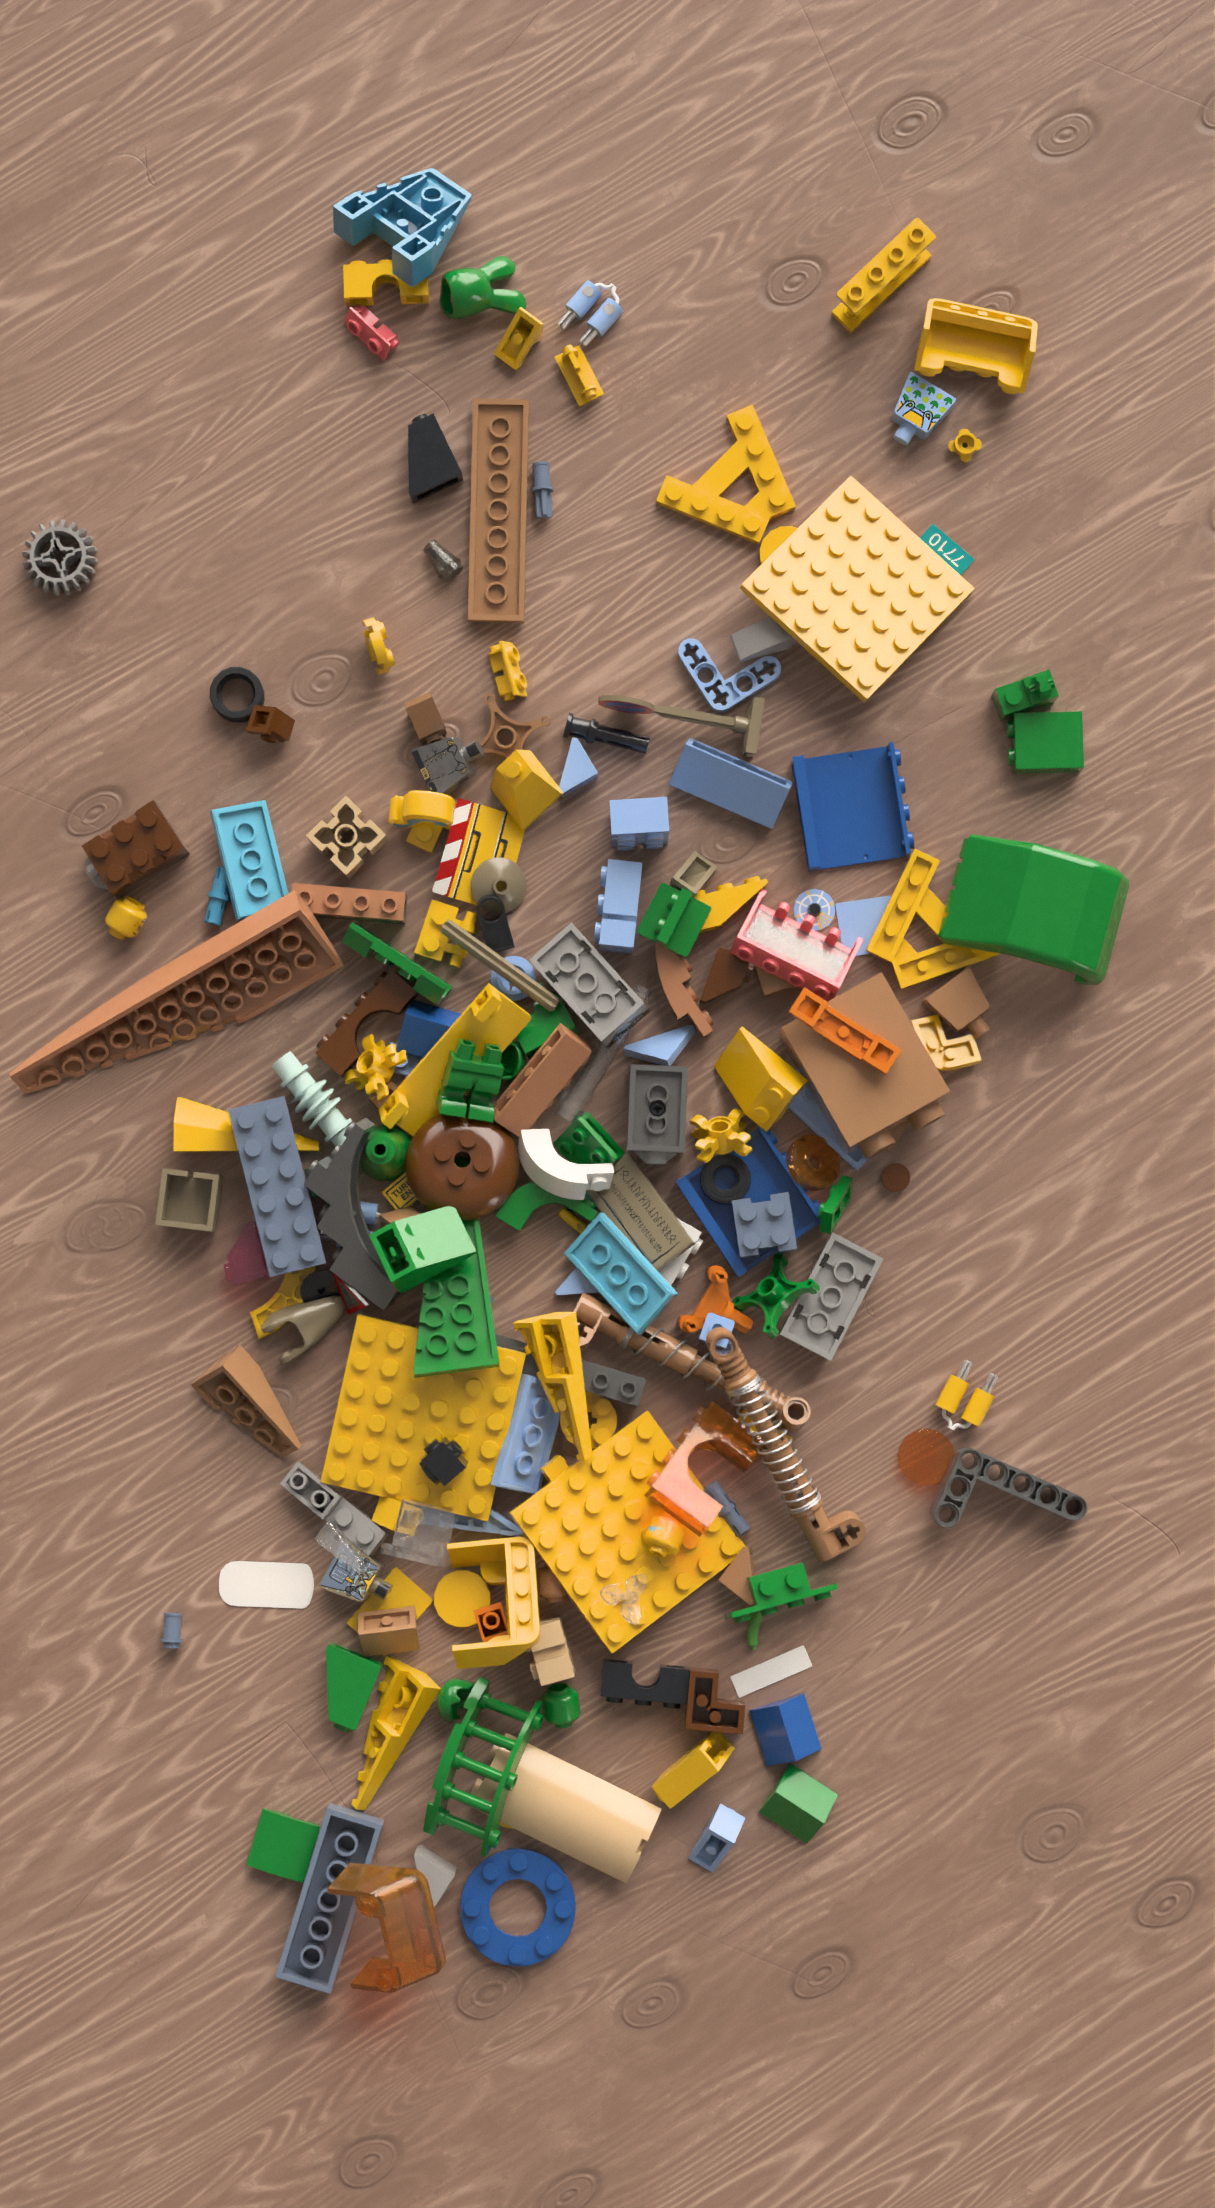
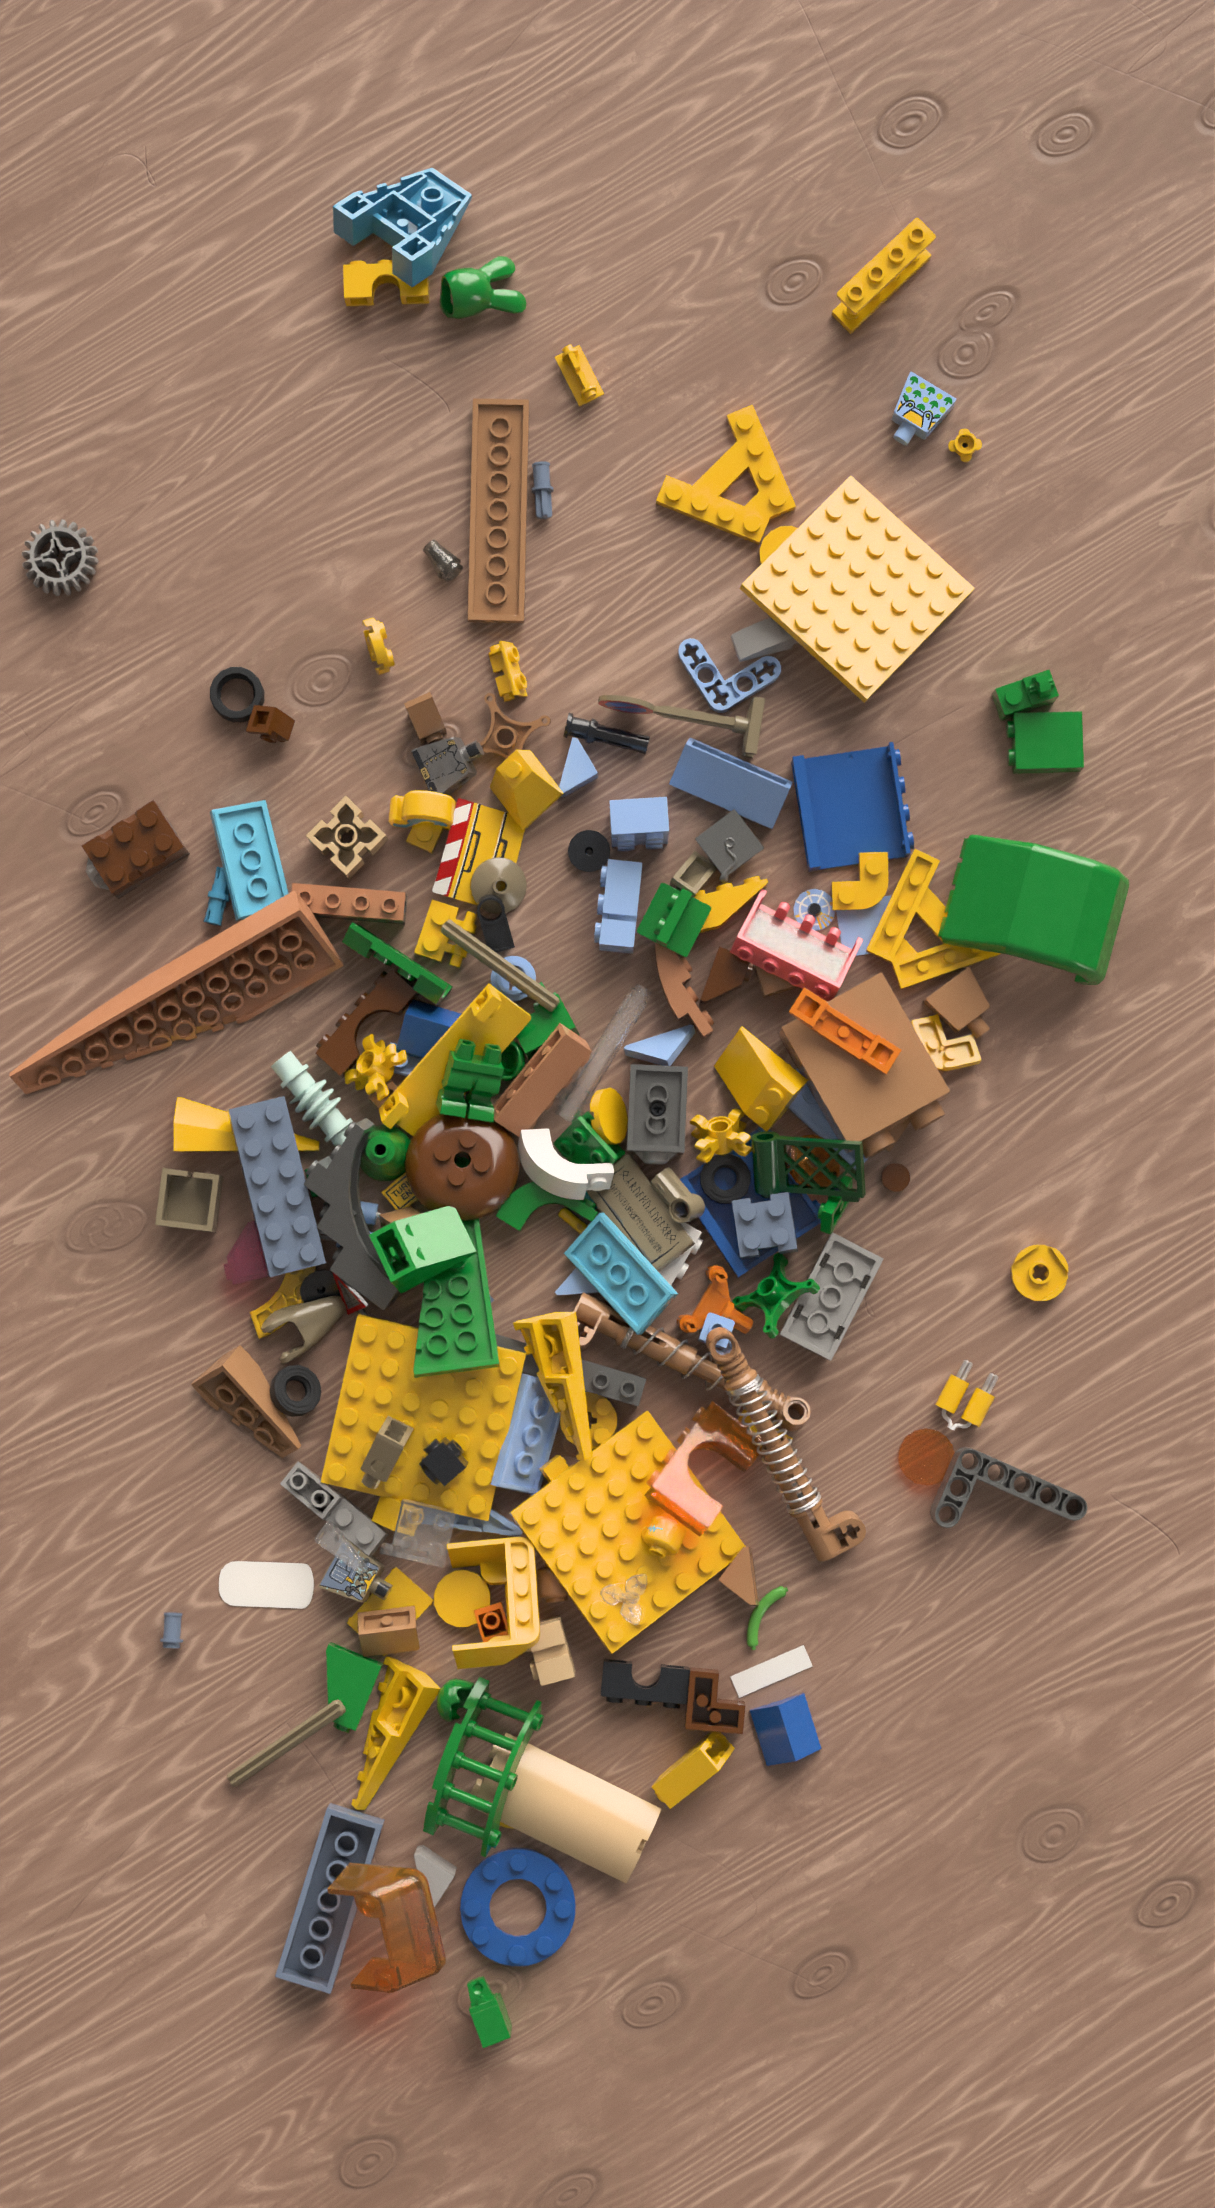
yellow head [105,896,147,940] -> none
green slope [246,1808,320,1883] -> none
coral hinge [344,304,400,361] -> none
black slope [408,413,463,504] -> none
yellow slope [494,307,544,370] -> none
light grey piece [529,922,650,1049] -> none
green head [541,1683,581,1728] -> none
light blue piece [557,280,624,347] -> none
light blue slope [688,1804,745,1873] -> none
sand blue pin [703,1480,750,1537] -> none
green bracket [724,1562,838,1624] -> none
green slope [758,1763,838,1843] -> none
yellow windscreen [914,298,1038,394] -> none
teal sticker [920,523,975,575] -> none
none -> dark tan axle [227,1700,346,1787]
none -> black tyre [270,1365,322,1417]
none -> dark tan torso [360,1416,414,1489]
none -> green hinge [467,1976,512,2048]
none -> black piece [568,830,610,872]
none -> yellow tile [590,1088,628,1145]
none -> dark tan piece [650,1168,705,1223]
none -> dark grey hat [695,809,764,883]
none -> dark green piece [751,1131,866,1202]
none -> yellow plate [831,852,889,910]
none -> yellow plate [1010,1245,1068,1301]

